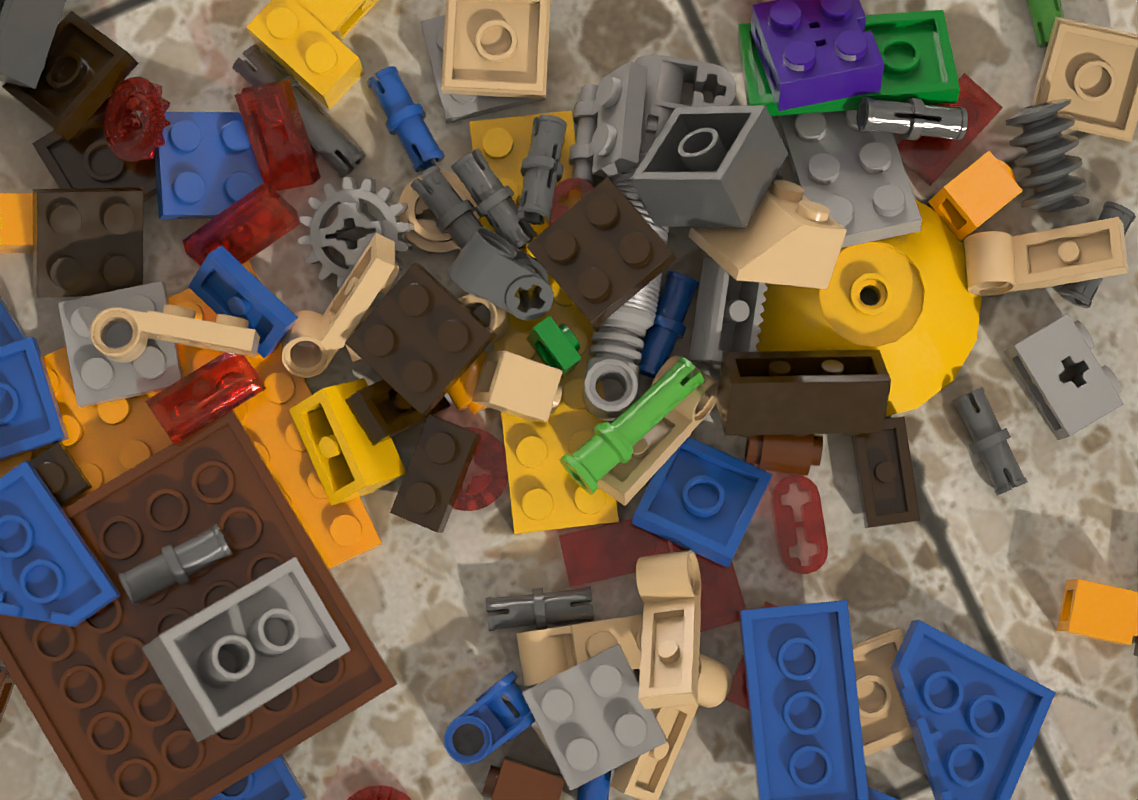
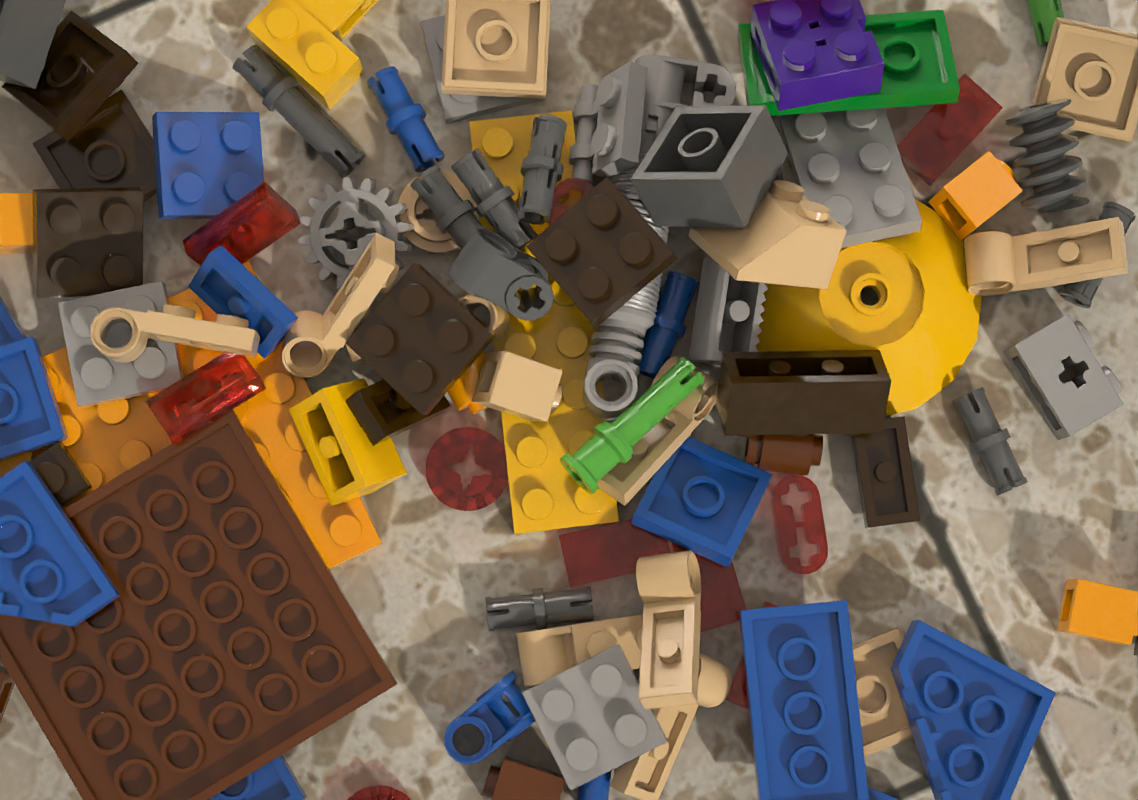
clear red gear [104,77,172,163] -> none
dark grey pin [119,524,233,606] -> none
light grey slope [142,557,351,742] -> none
clear red plate [235,79,321,193] -> none
dark brown plate [390,414,482,533] -> none
green plate [527,316,582,378] -> none
dark grey pin [857,97,968,140] -> none

